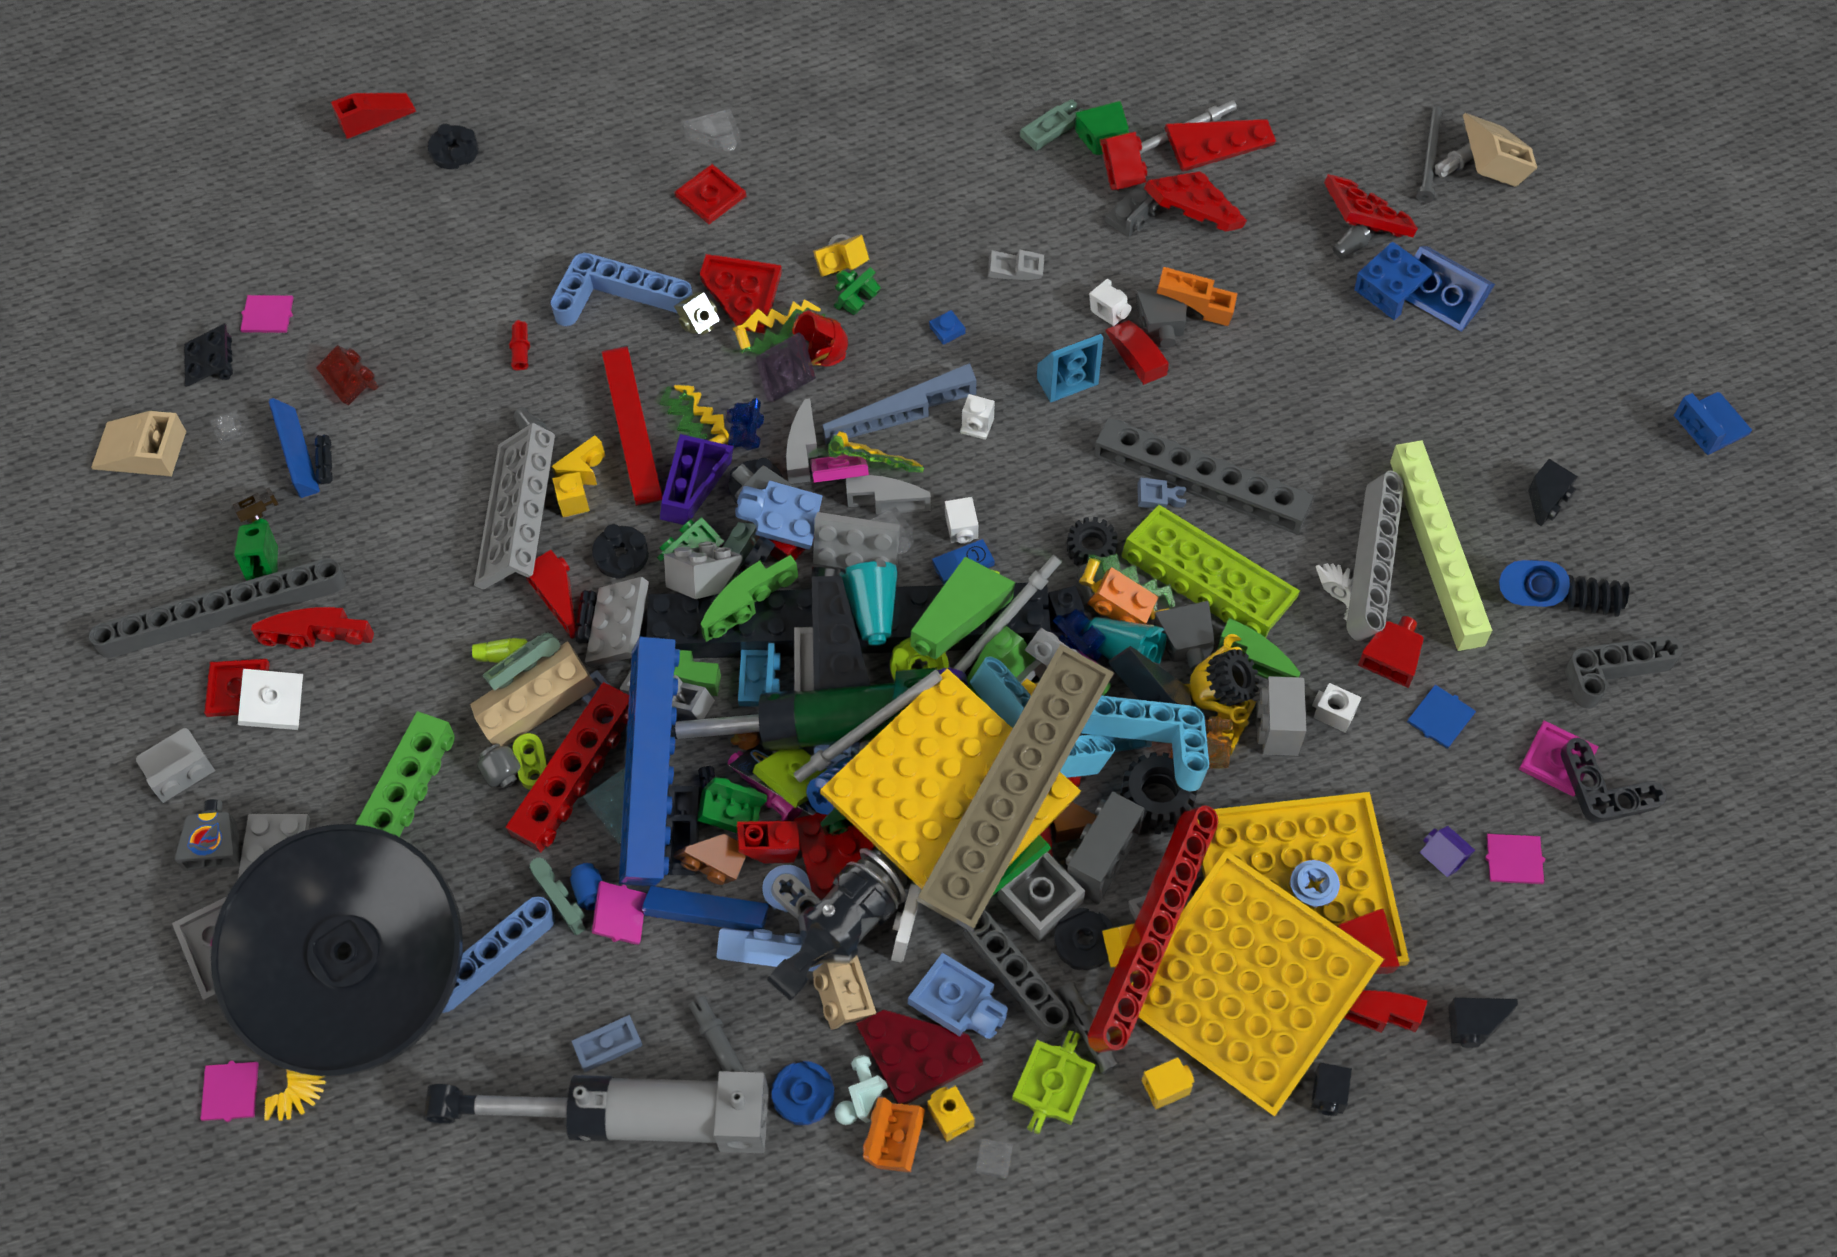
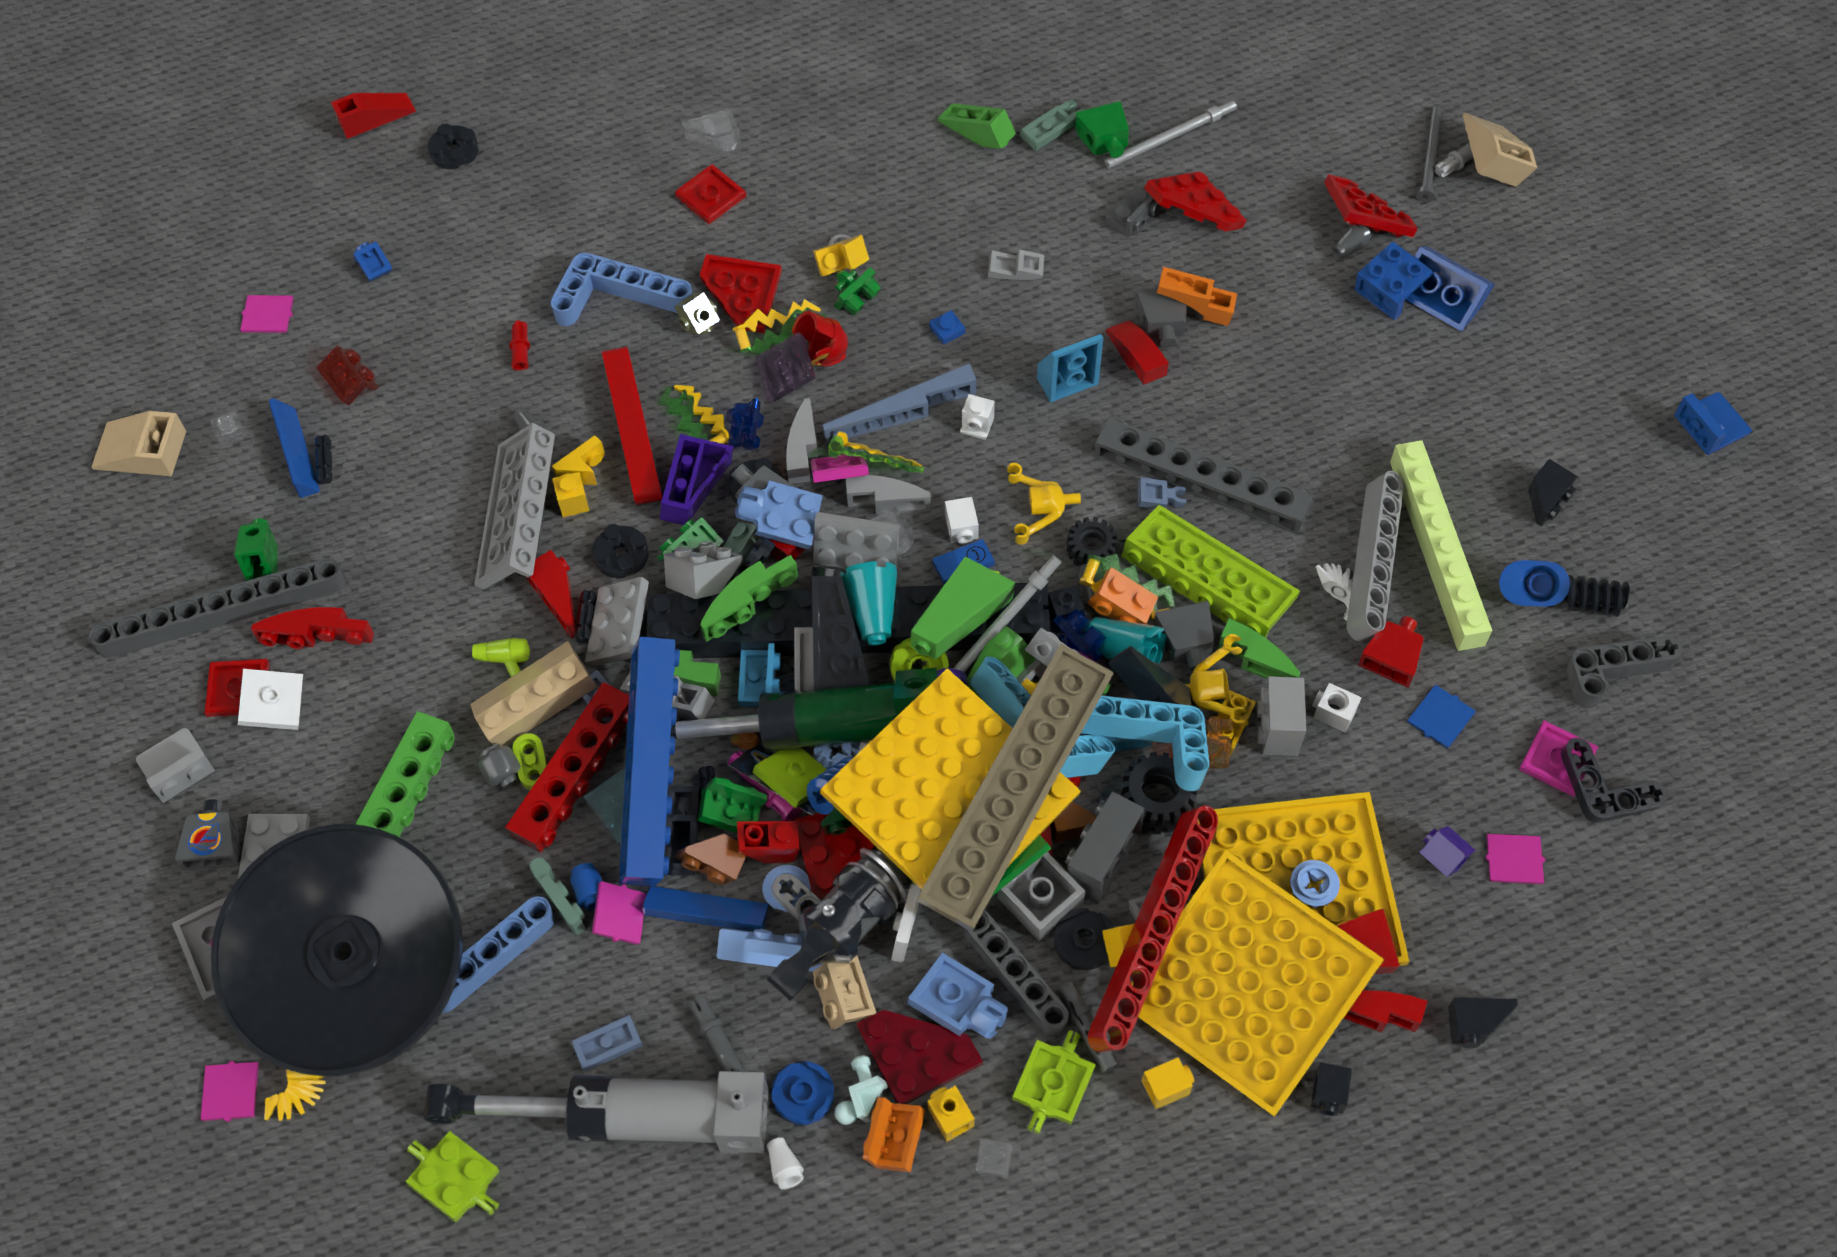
black hinge [184,323,233,387] -> none
dark brown plate [233,487,279,523] -> none
sand green hinge [483,632,561,691] -> none
light grey bar [794,670,942,782] -> none
white brick [1089,279,1131,326] -> none
red brick [1100,132,1147,190] -> none
red wing [1164,119,1276,172] -> none
black tyre [1206,649,1259,706] -> none
none -> blue bracket [353,242,392,282]
none -> lime plate [406,1131,499,1223]
none -> white cone [767,1138,804,1189]
none -> bright green slope [937,103,1016,149]
none -> yellow piece [1007,463,1081,545]

